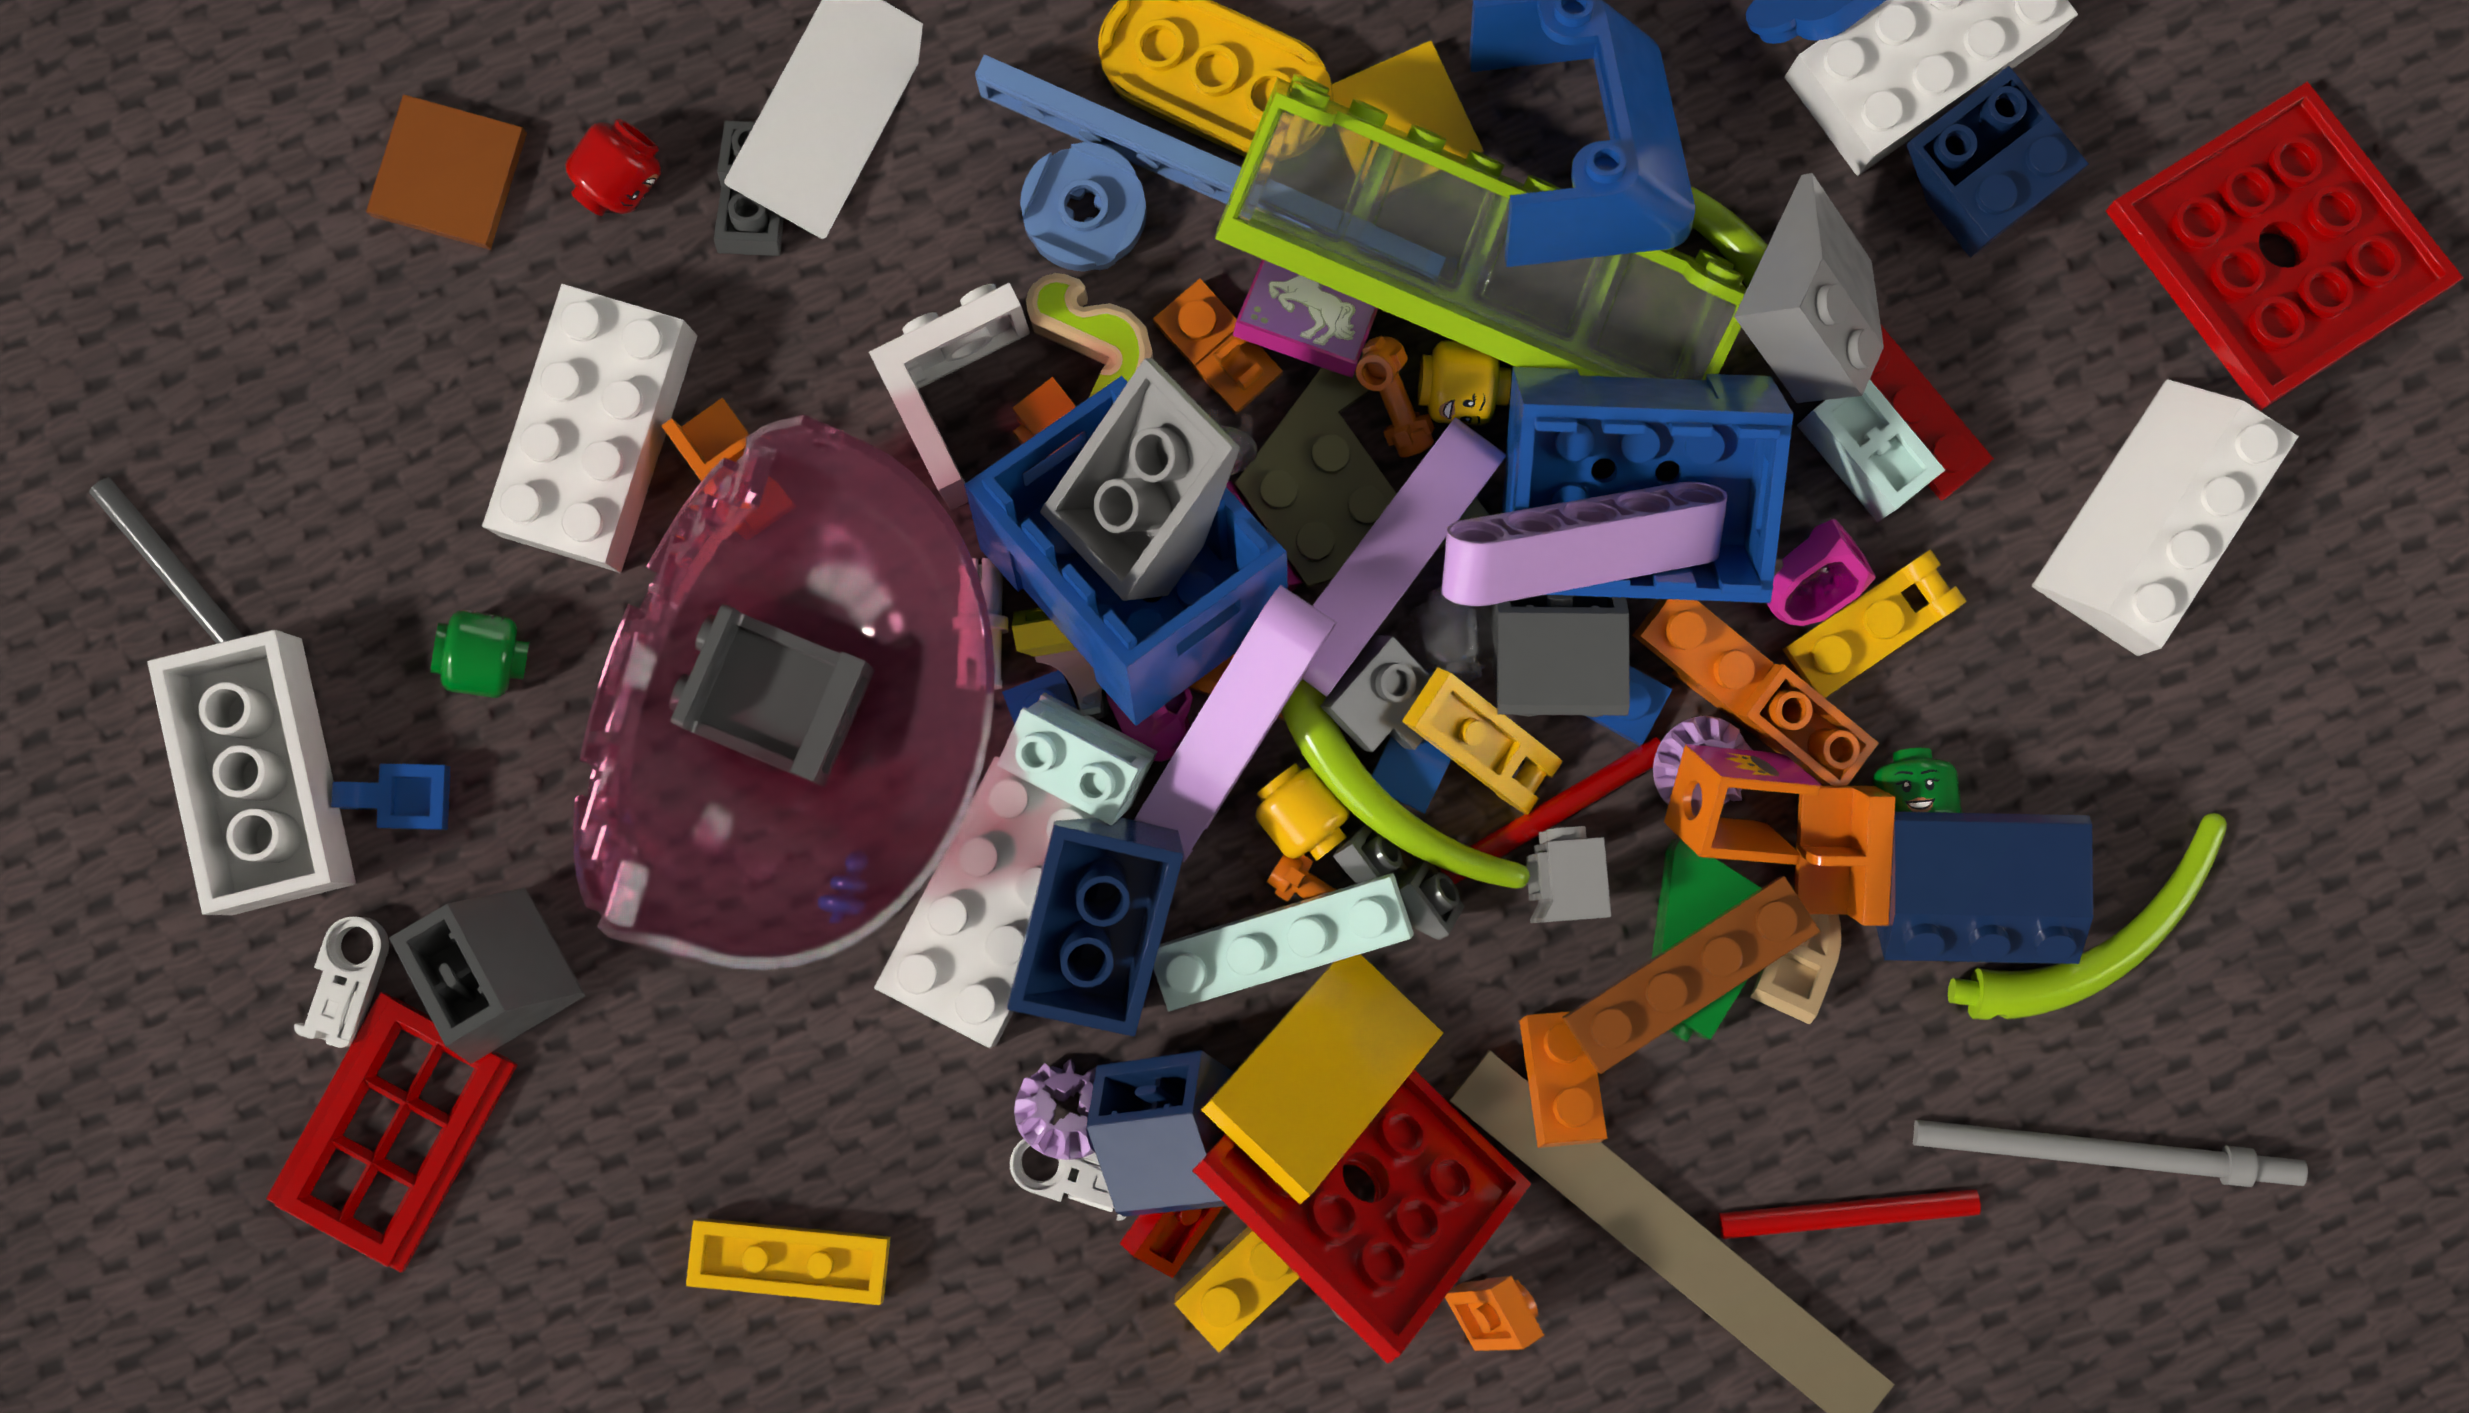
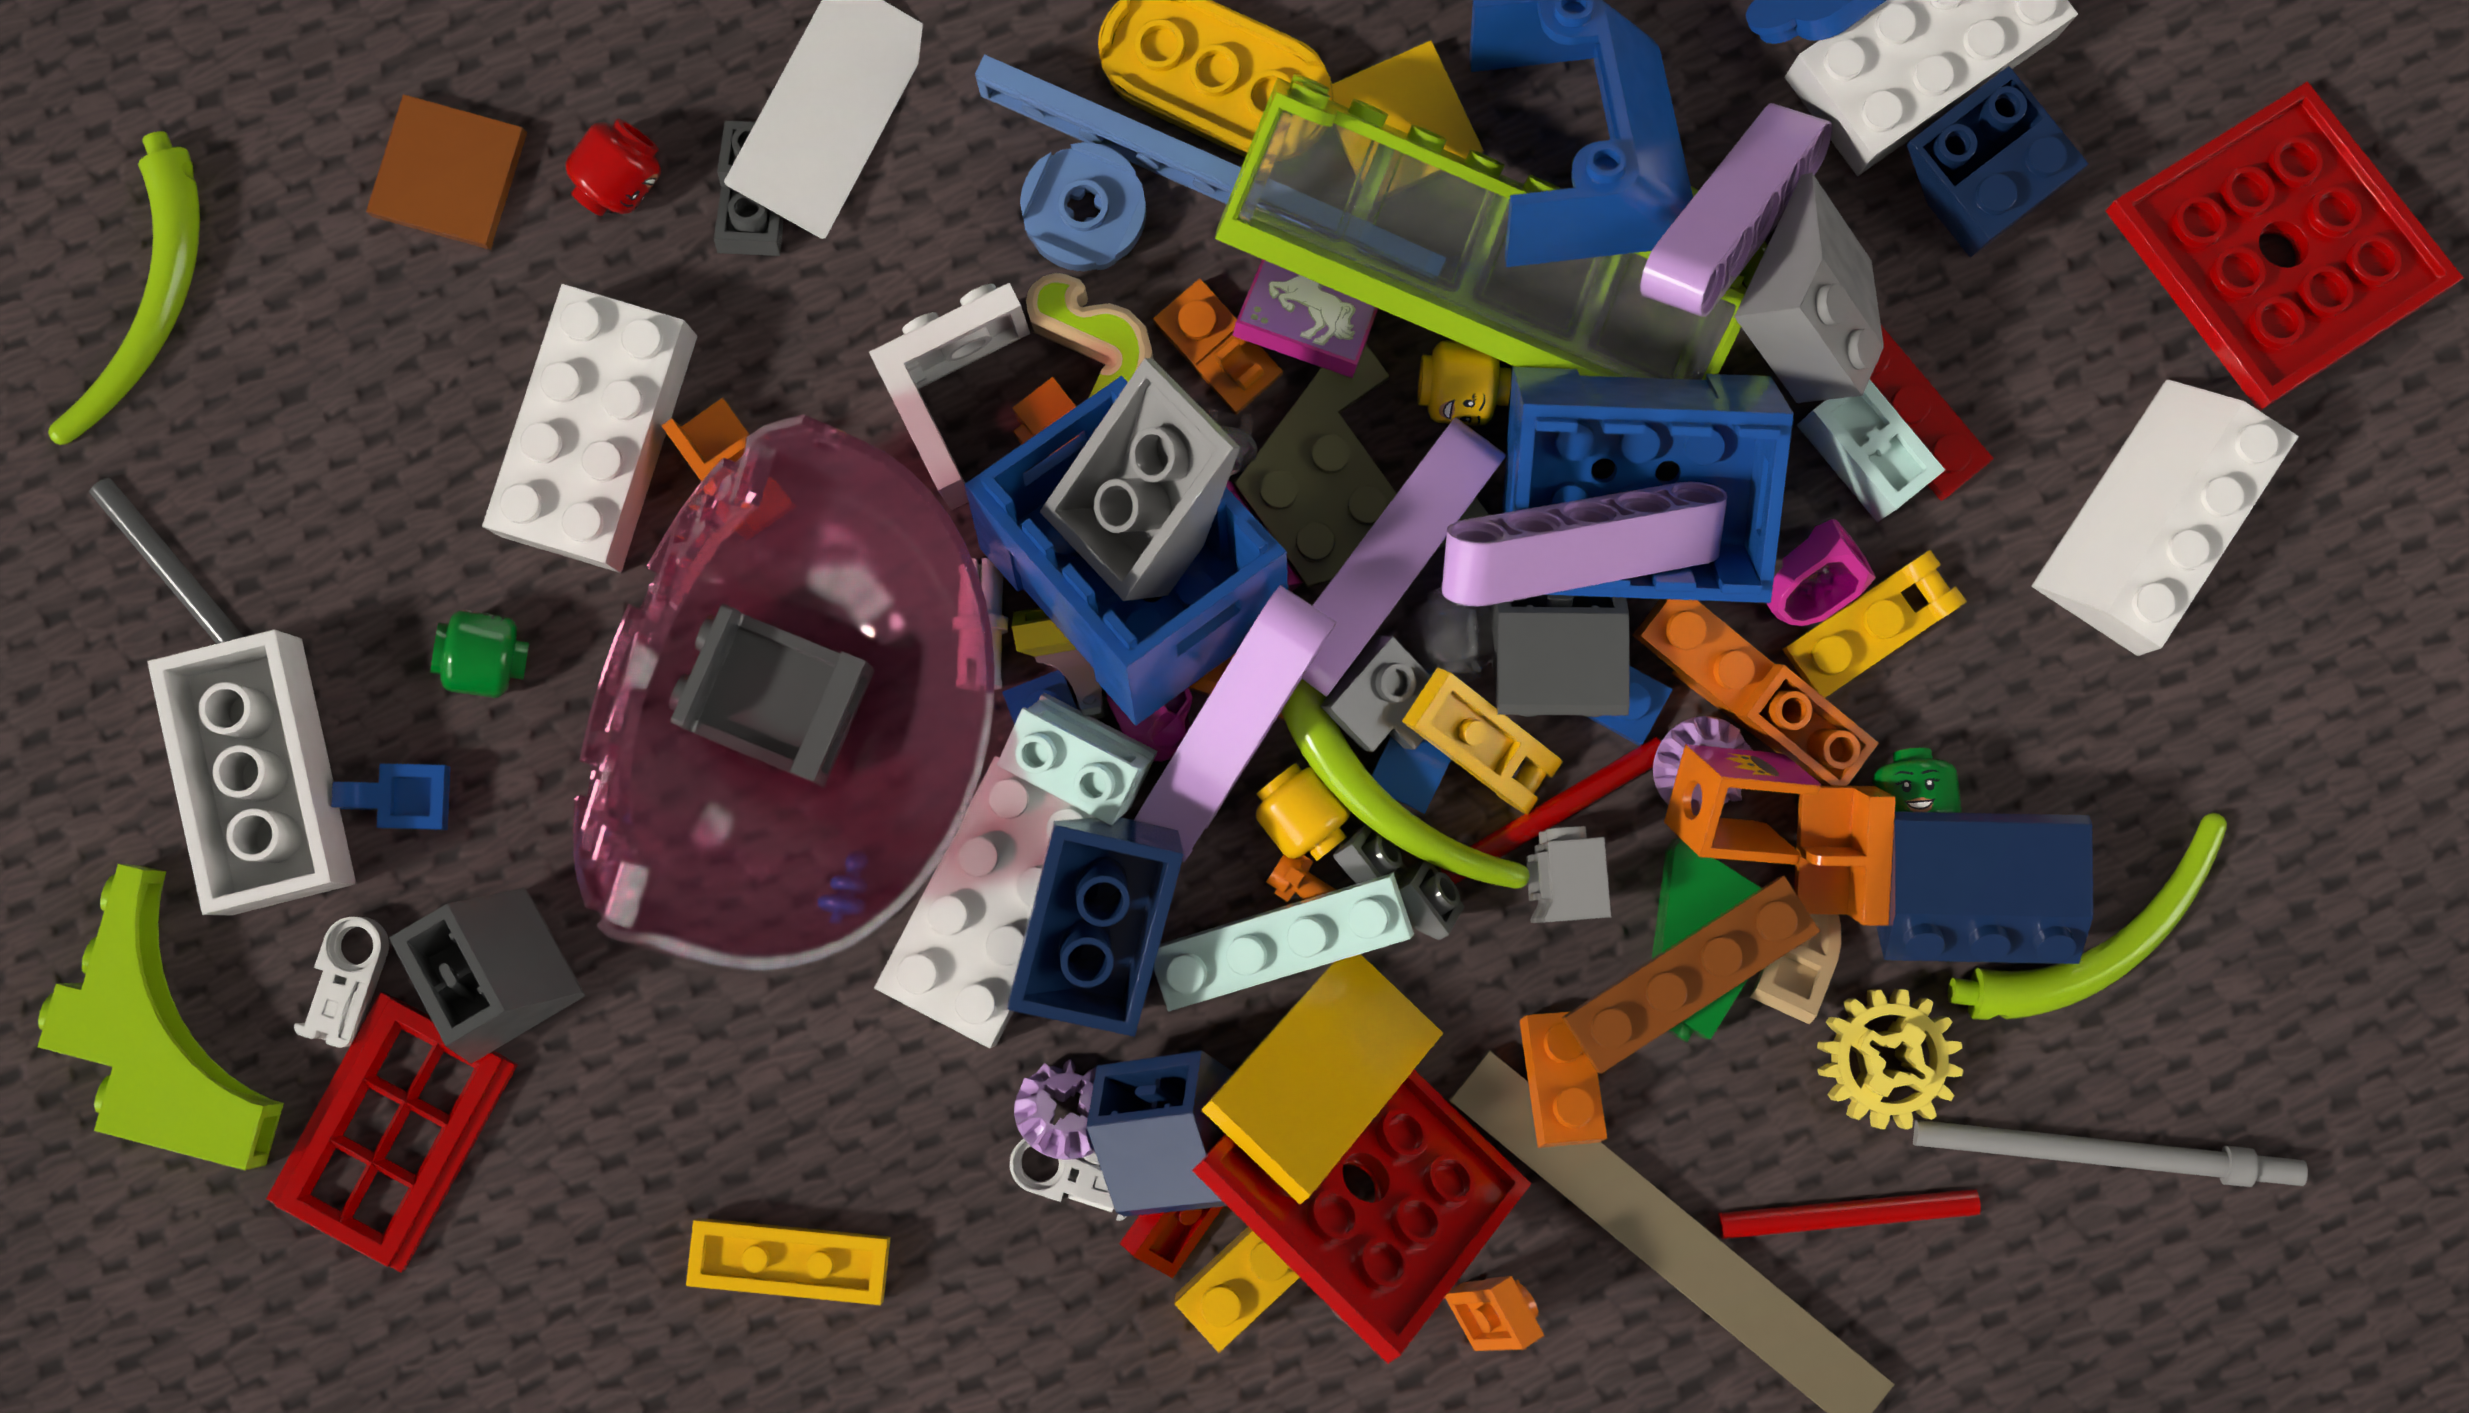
orange bar [1355,336,1435,457] -> none
none -> lime arch [37,864,284,1170]
none -> lime animal [48,131,200,445]
none -> lavender beam [1640,103,1833,317]
none -> light yellow gear [1817,989,1963,1130]

